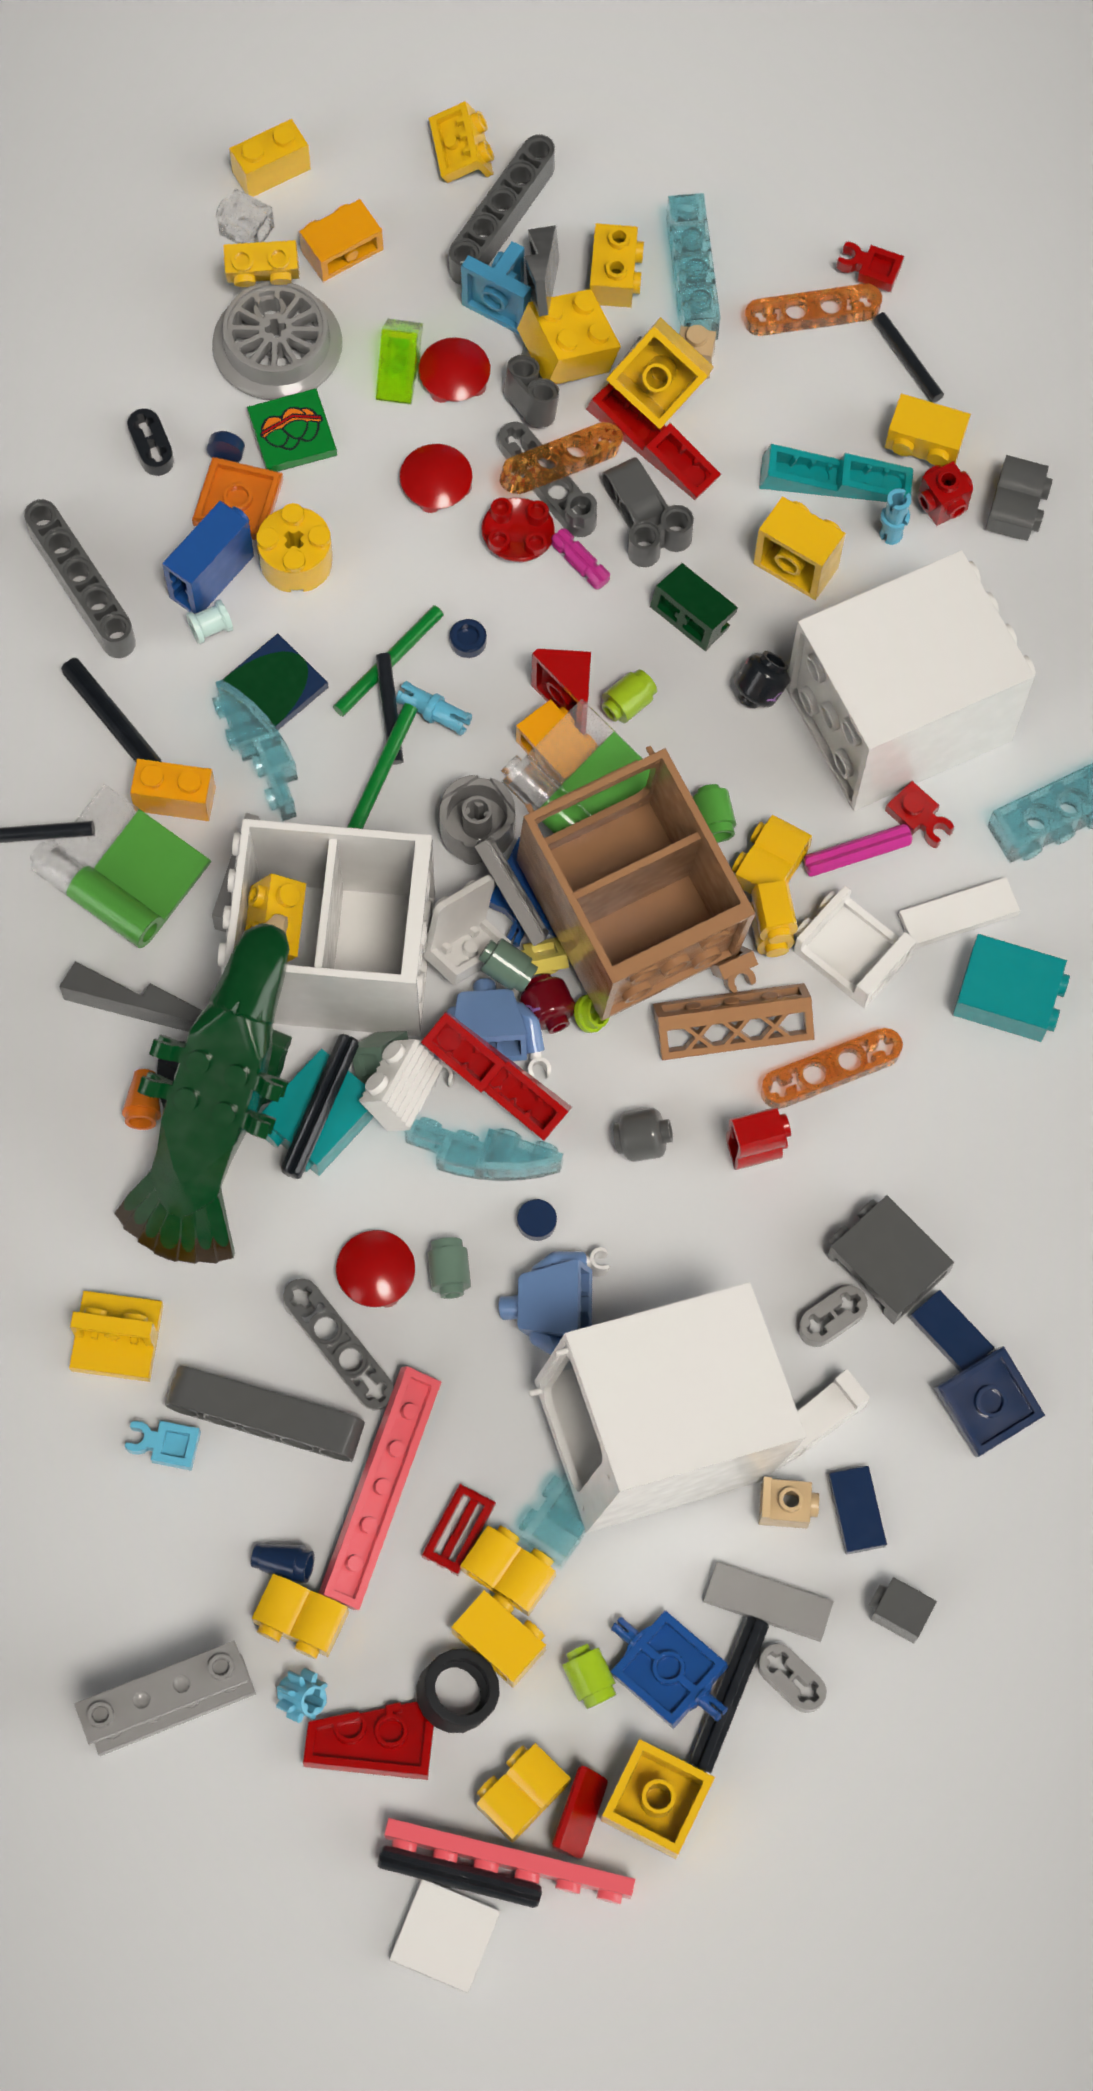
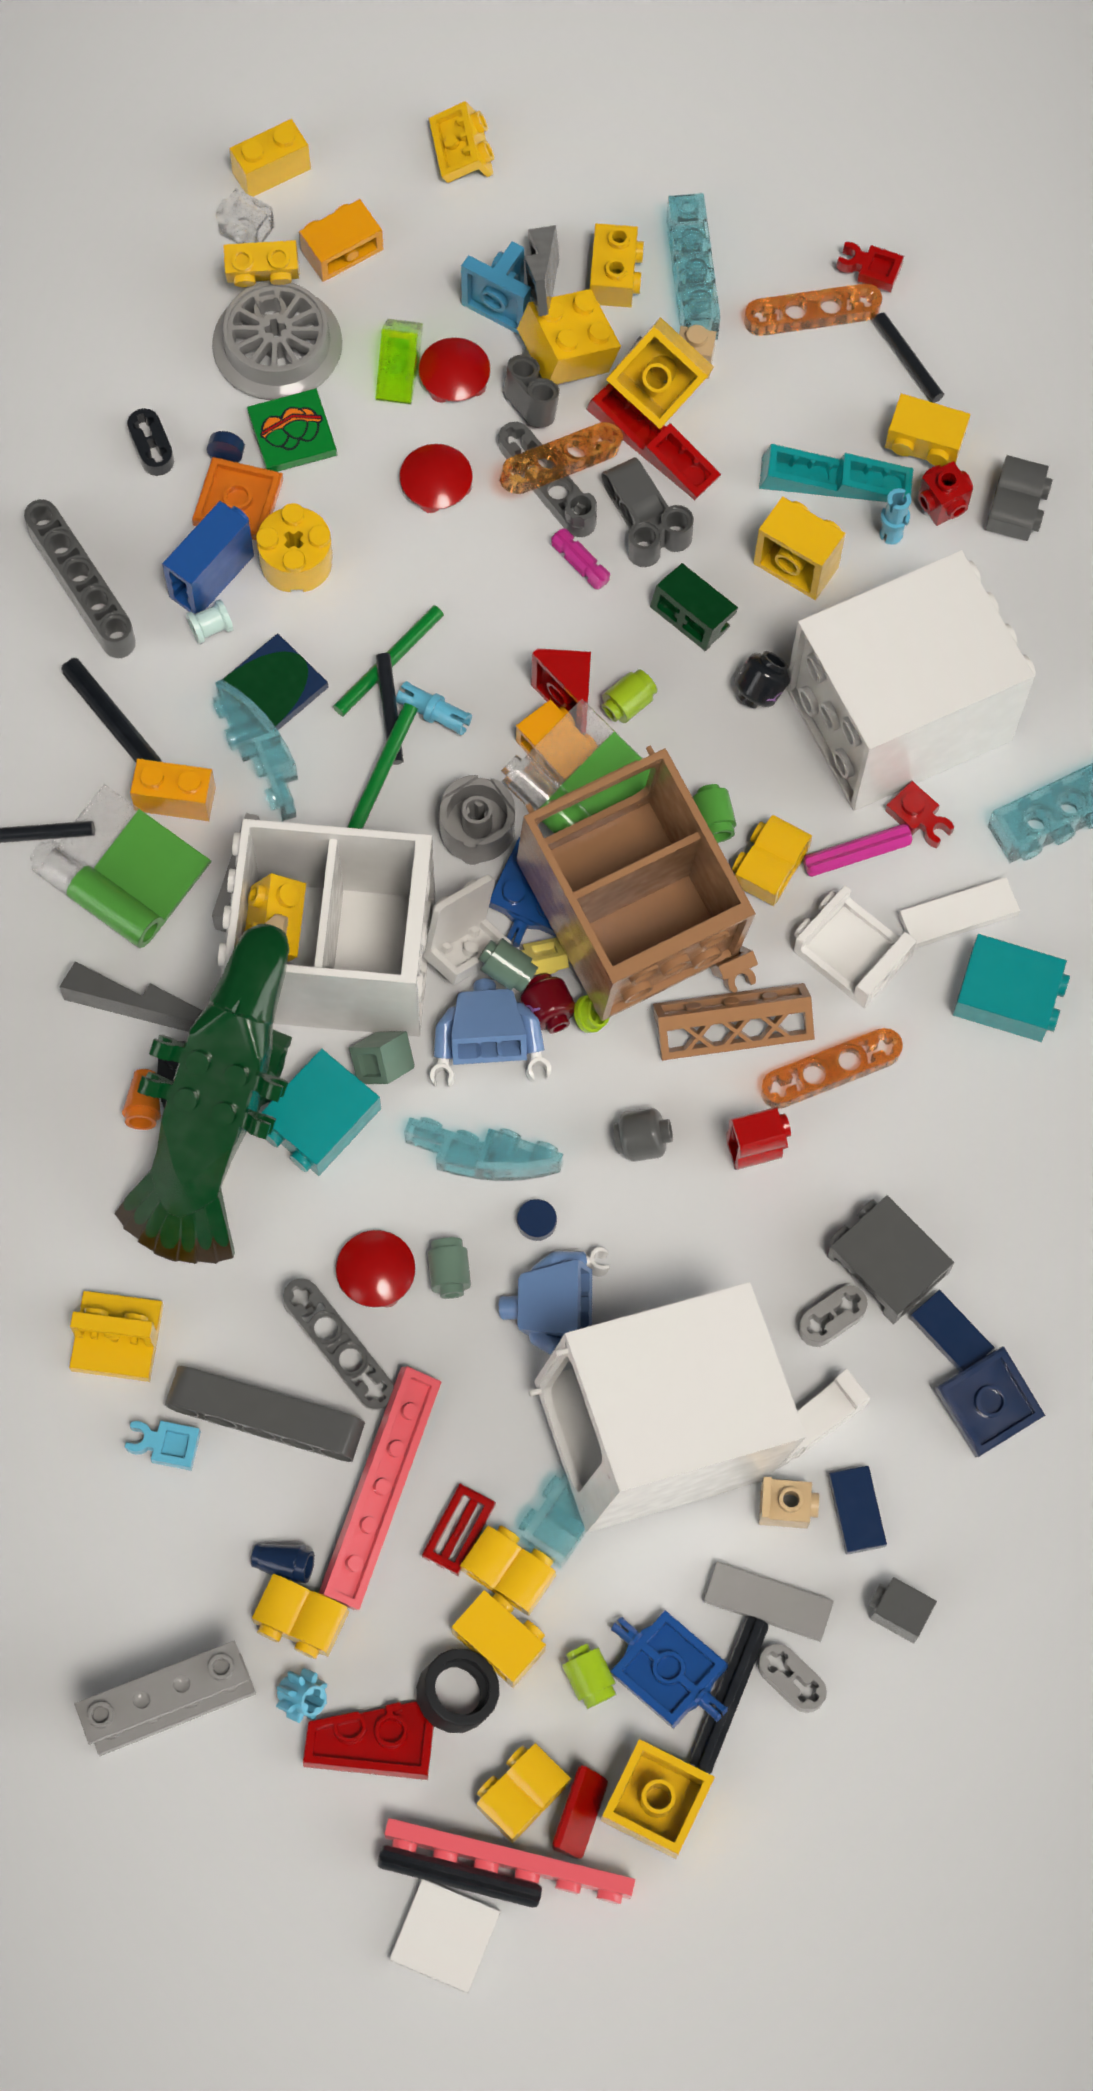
black axle [281,1034,359,1179] -> none
white brick [359,1039,443,1131] -> none
red slope [421,1012,572,1141] -> none
dark grey beam [449,134,555,285] -> none
dark blue tile [450,619,487,658] -> none
light grey tile [474,835,549,946] -> none
red dish [482,498,555,562] -> none
yellow brick [750,880,798,957] -> none

